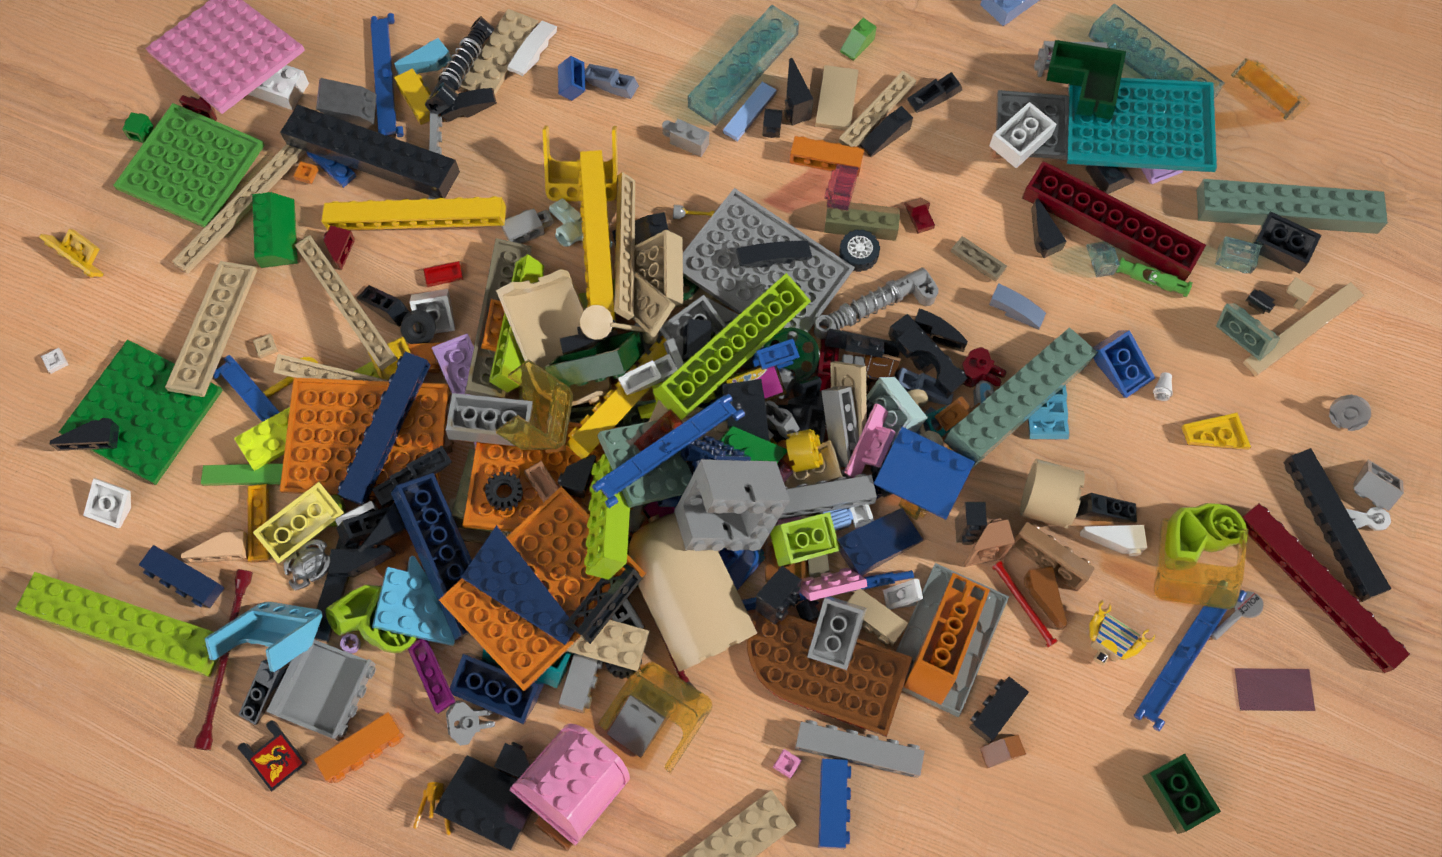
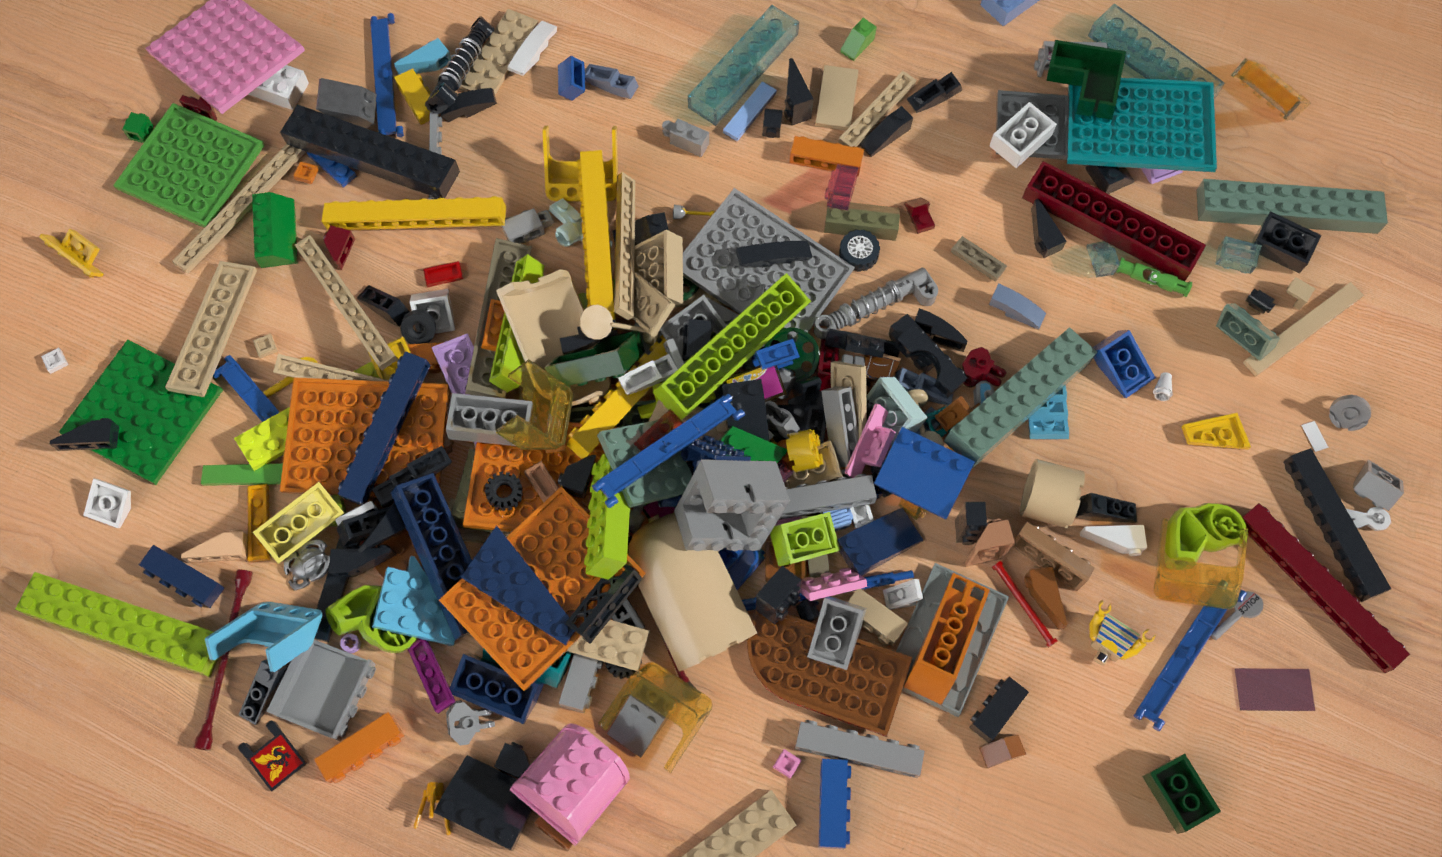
none -> white sticker [1301,421,1329,452]

